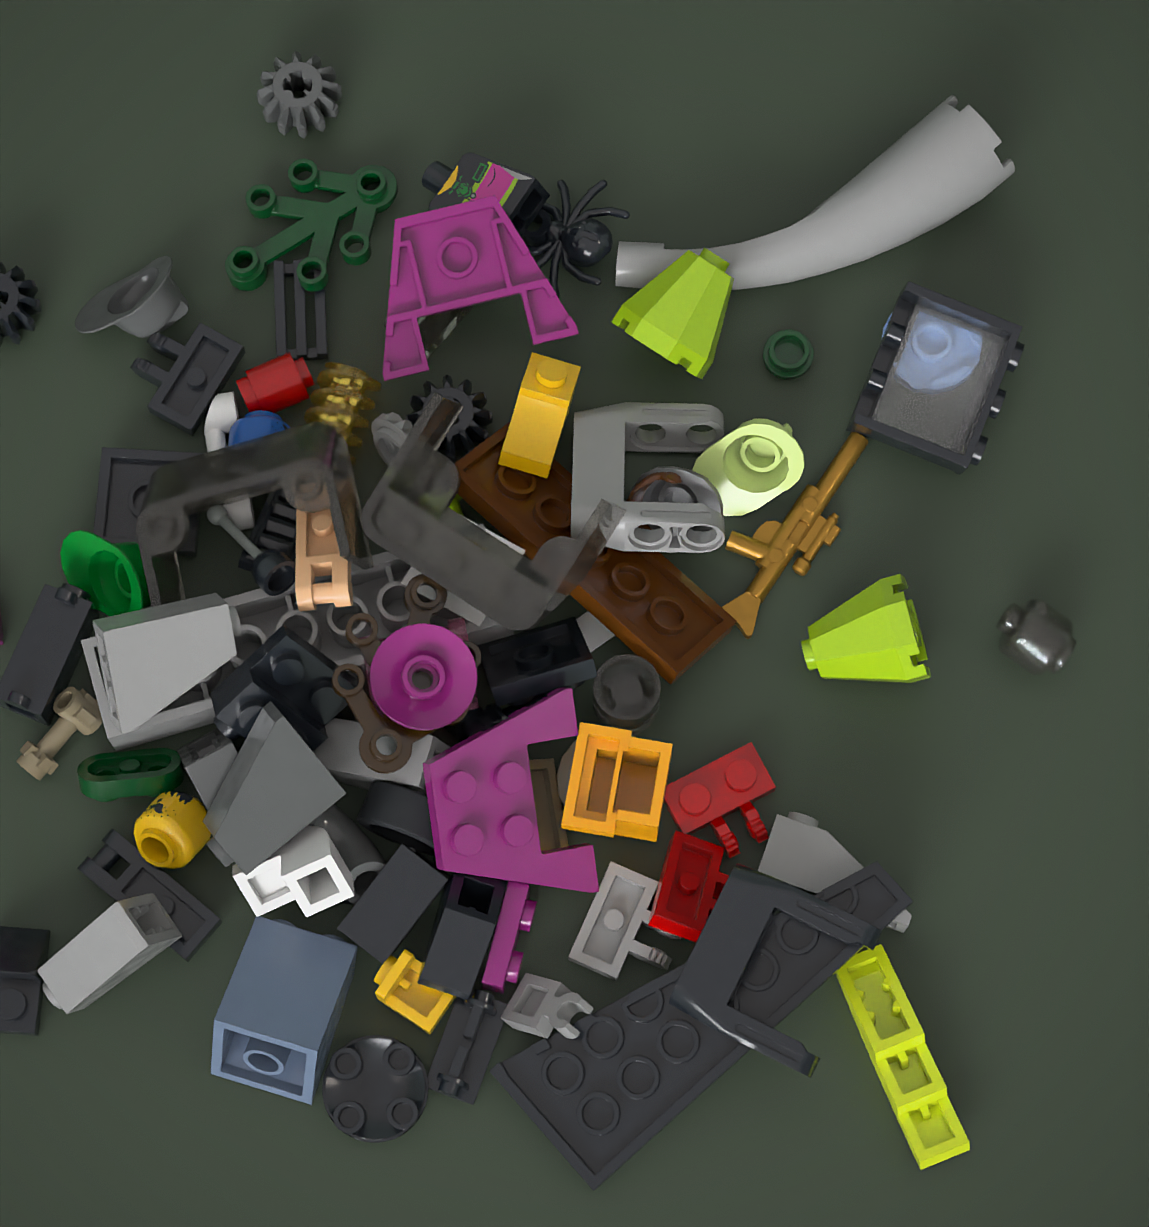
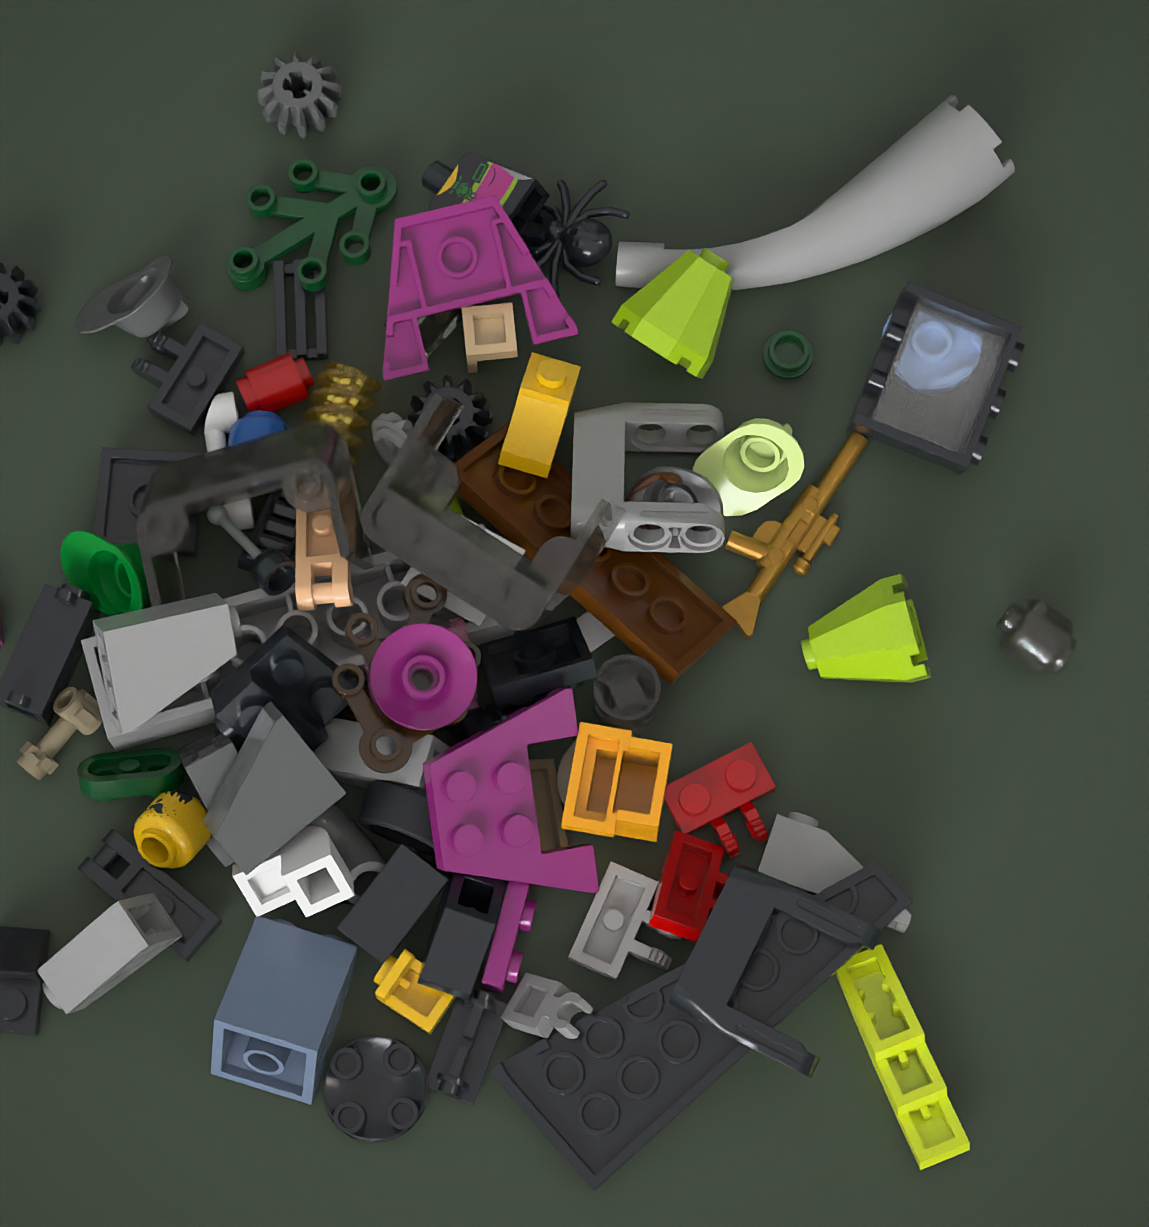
none -> tan panel [462,303,518,373]

